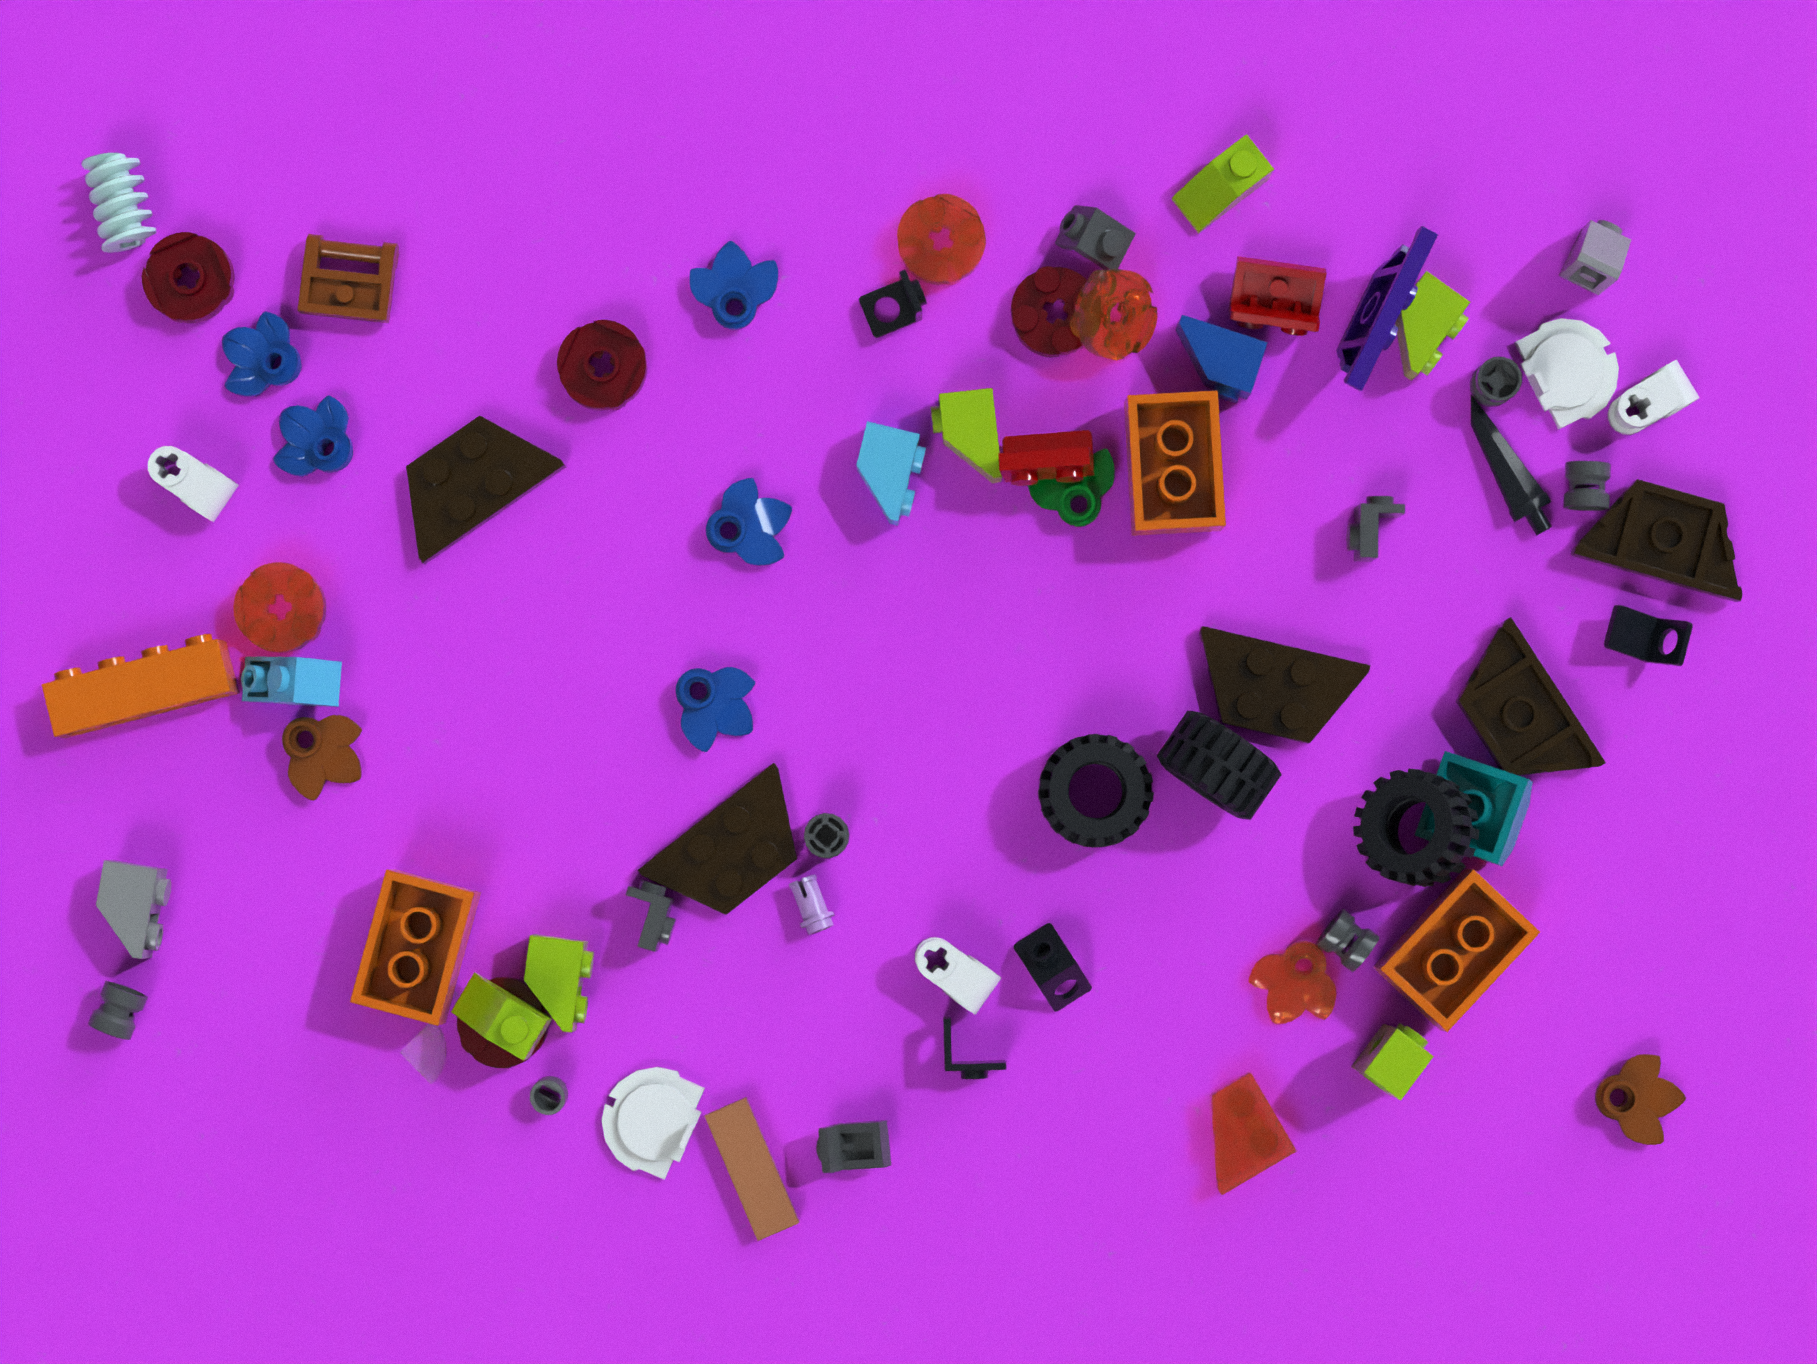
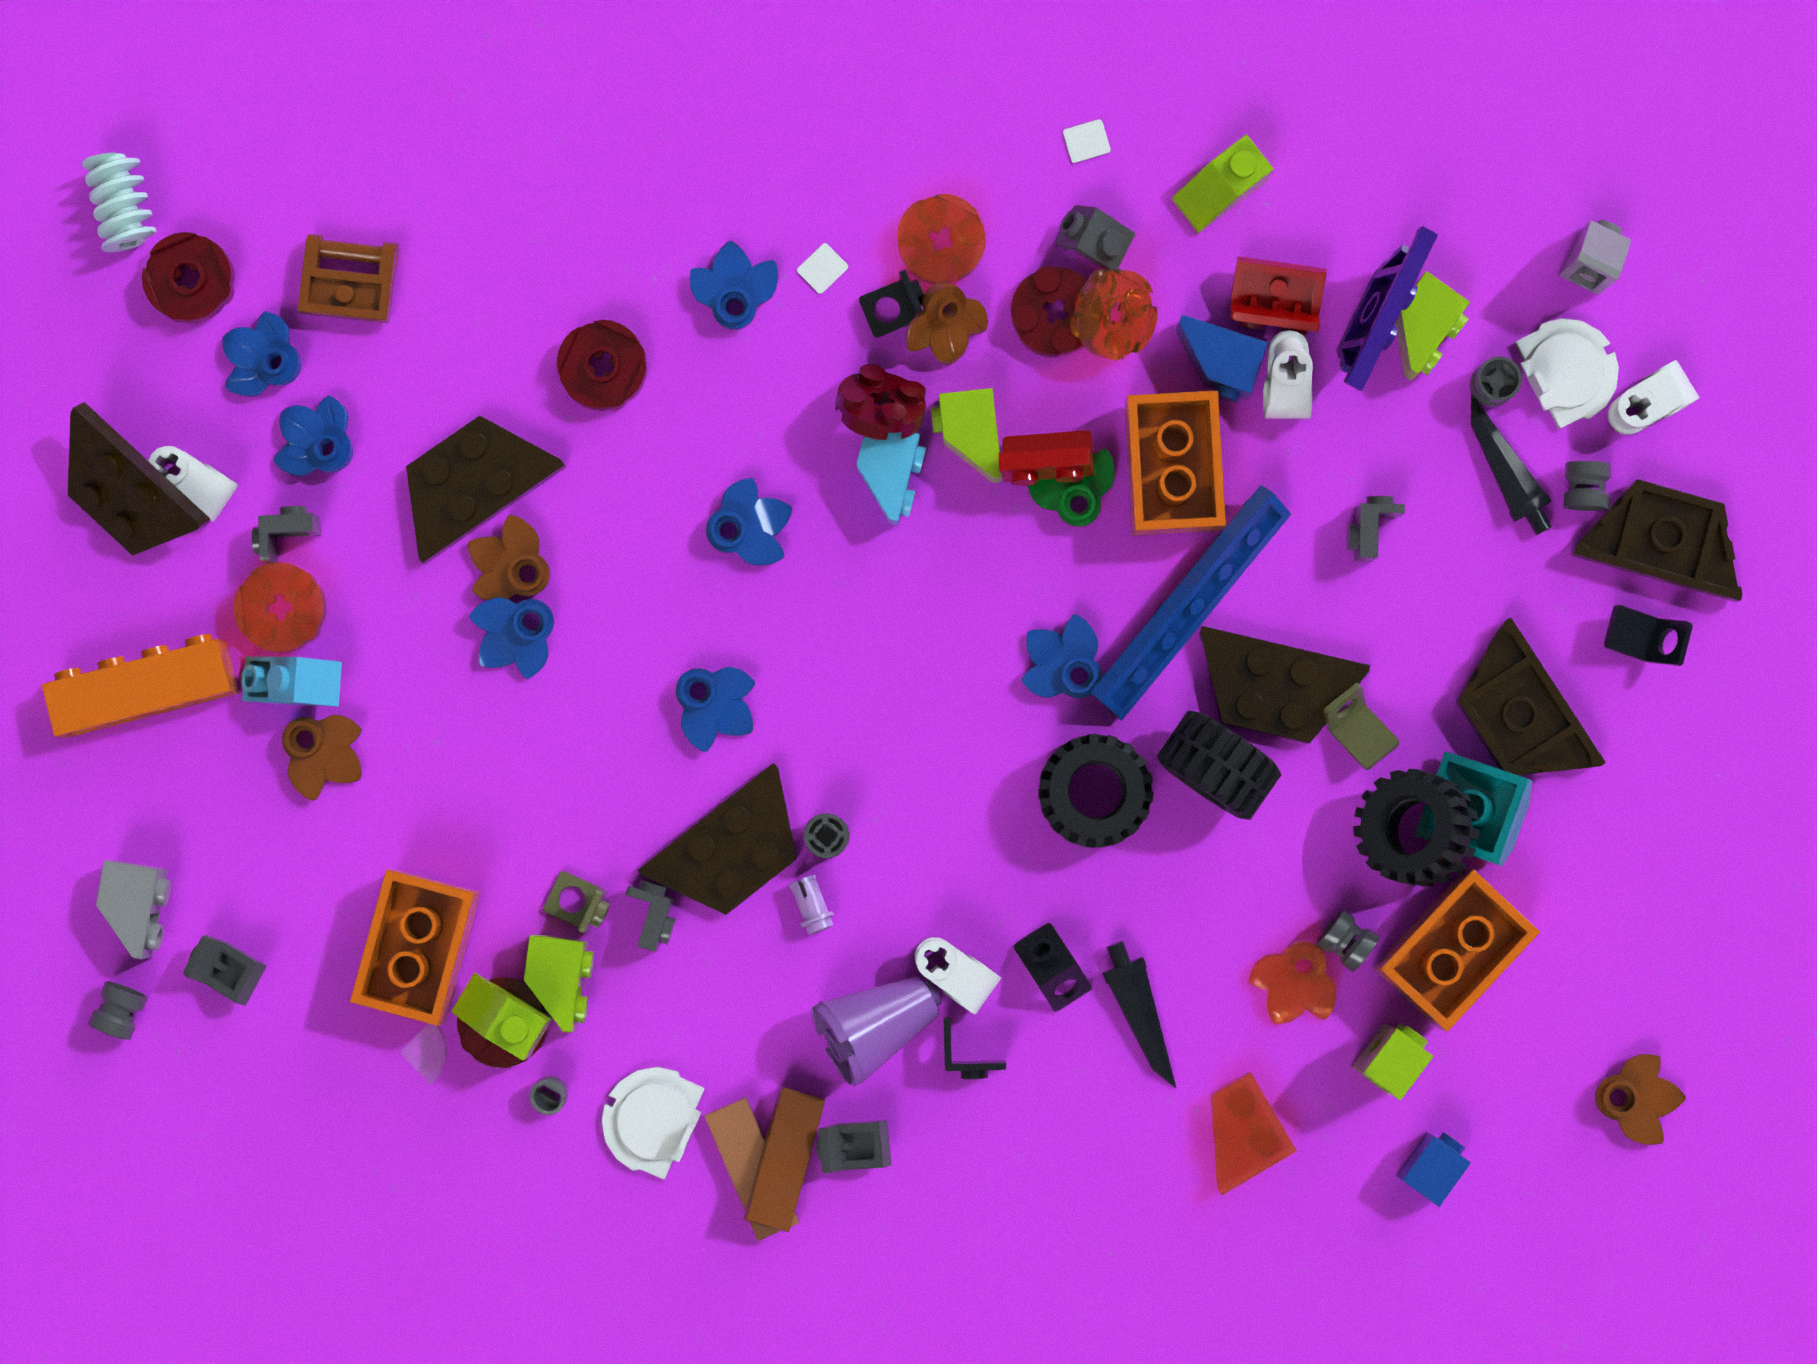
none -> dark brown wing [68,402,211,556]
none -> dark grey bracket [183,935,267,1006]
none -> dark grey bracket [252,506,321,564]
none -> dark orange plate [467,515,550,601]
none -> blue plate [469,597,554,679]
none -> olive bracket [544,871,610,933]
none -> dark orange tile [743,1087,825,1232]
none -> white sticker [797,243,848,294]
none -> medium lavender cone [811,976,942,1087]
none -> dark red plate [835,364,926,440]
none -> dark orange plate [906,283,988,365]
none -> blue plate [1021,614,1101,699]
none -> white sticker [1063,119,1111,163]
none -> blue plate [1090,485,1291,721]
none -> black bar [1102,941,1176,1088]
none -> white piece [1263,330,1313,419]
none -> olive bracket [1323,683,1399,770]
none -> blue brick [1396,1132,1471,1207]

